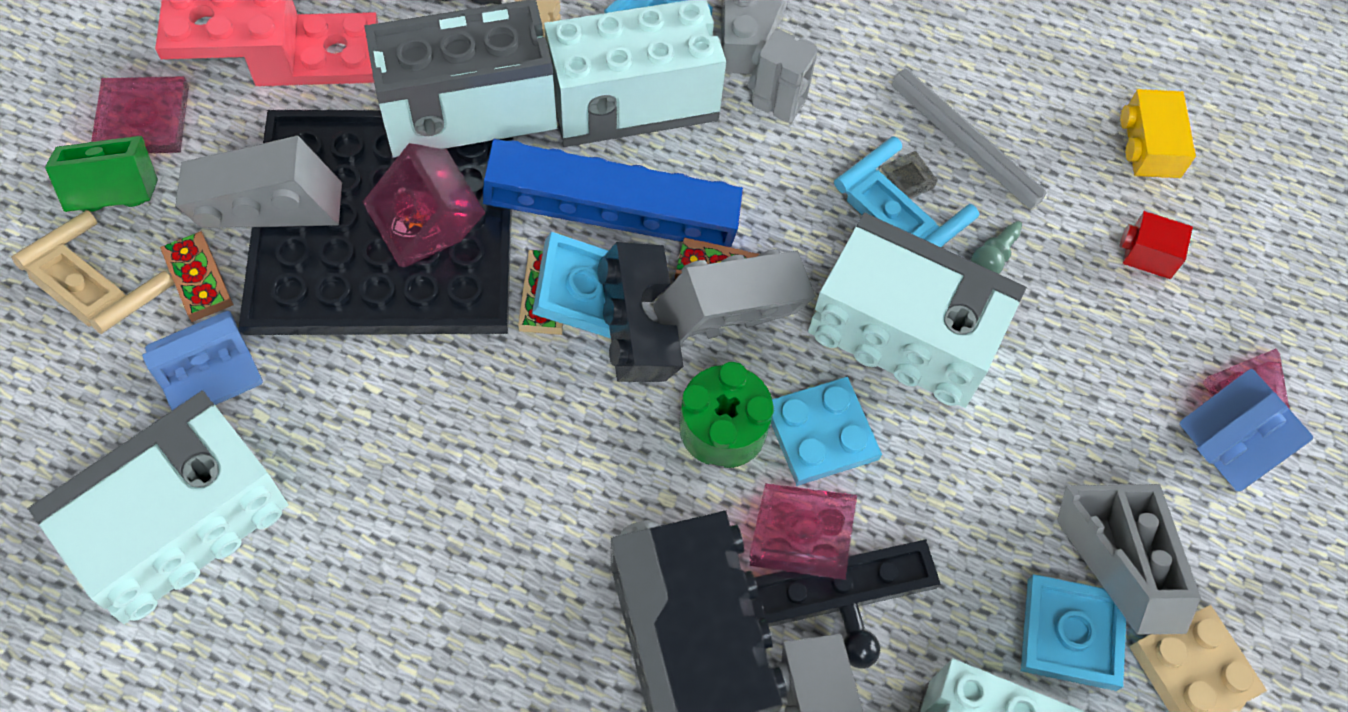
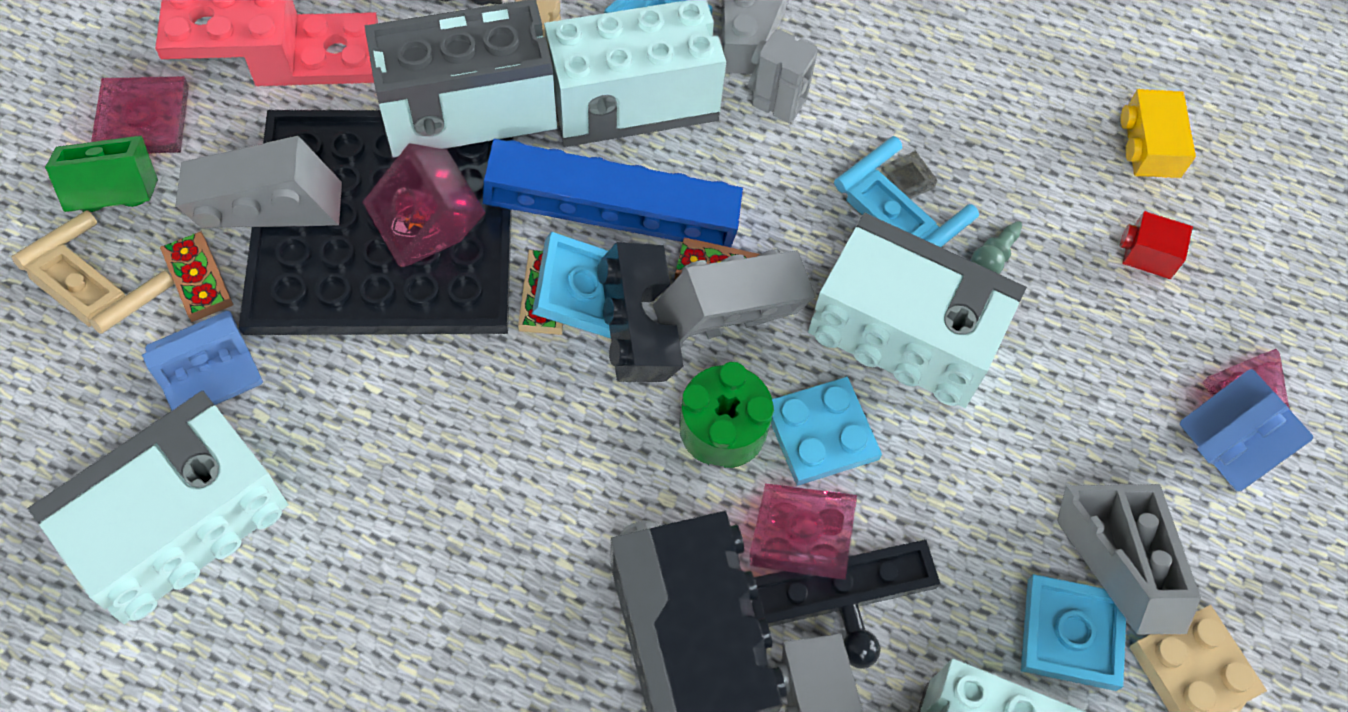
light grey axle [892,69,1046,209] -> none

